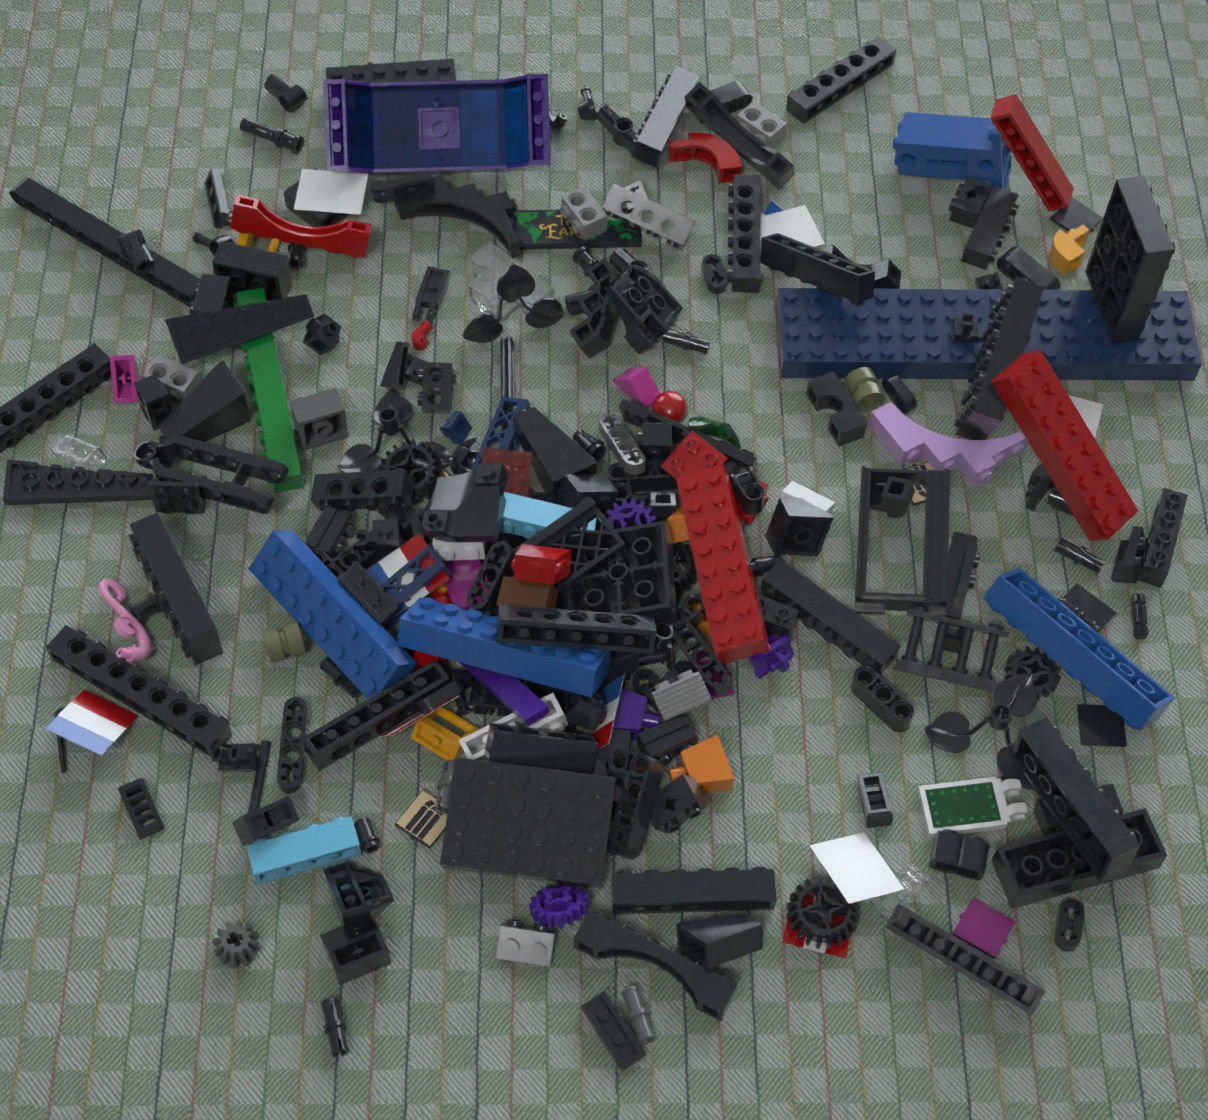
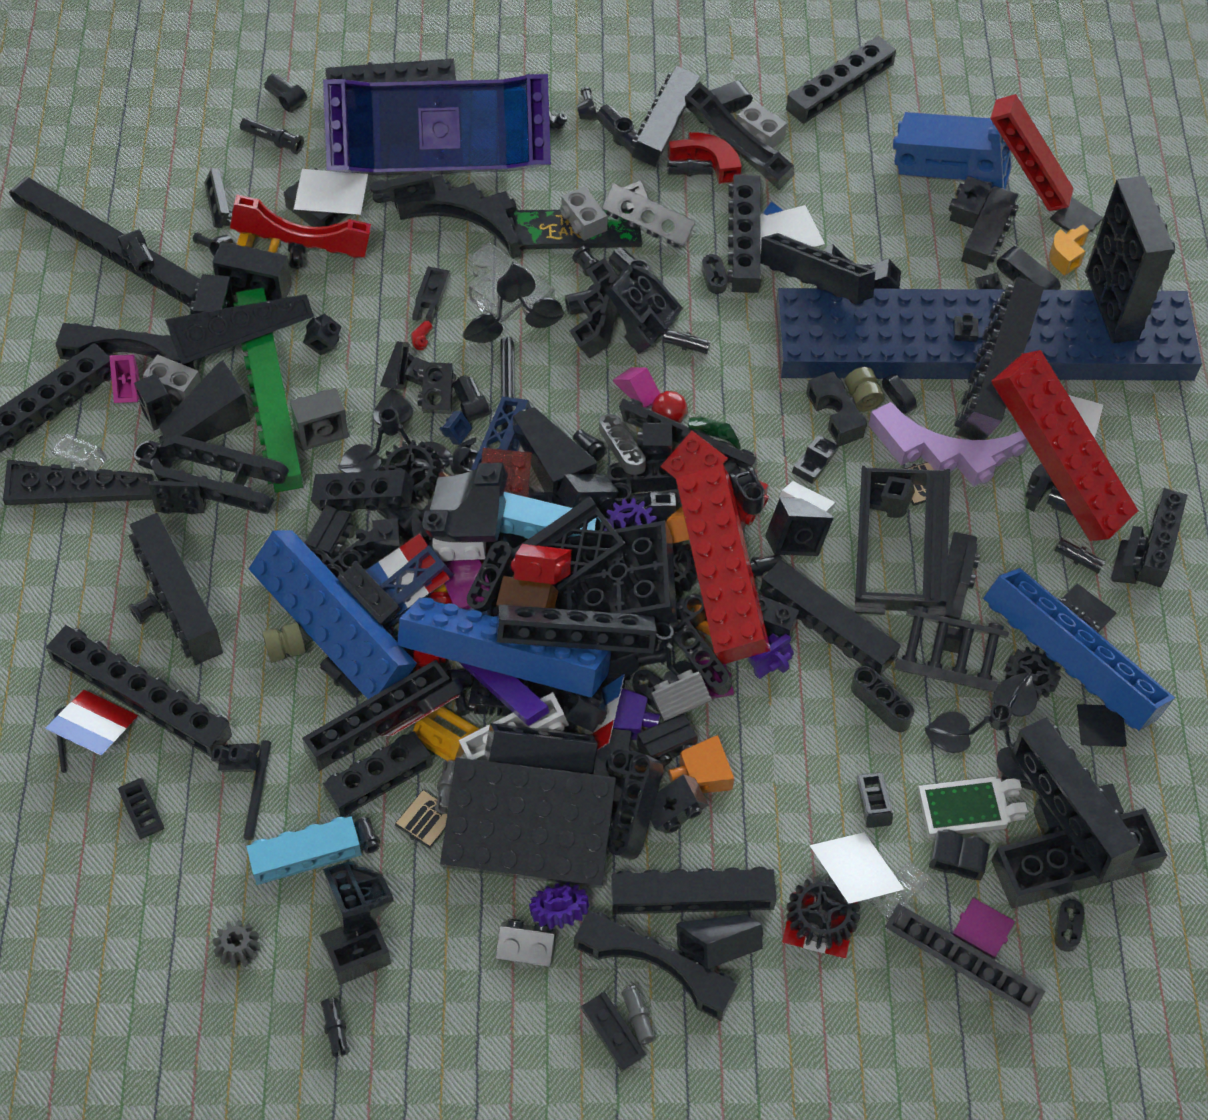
bright pink plant [98,579,156,662] -> none
black brick [232,796,300,846] -> none
black beam [277,697,308,794] -> none
black axle [1131,593,1149,640] -> none
none -> black arch [55,323,202,371]
none -> black brick [323,731,432,817]
none -> black piece [453,375,490,422]
none -> black pin [667,159,712,176]
none -> black slope [792,435,839,484]

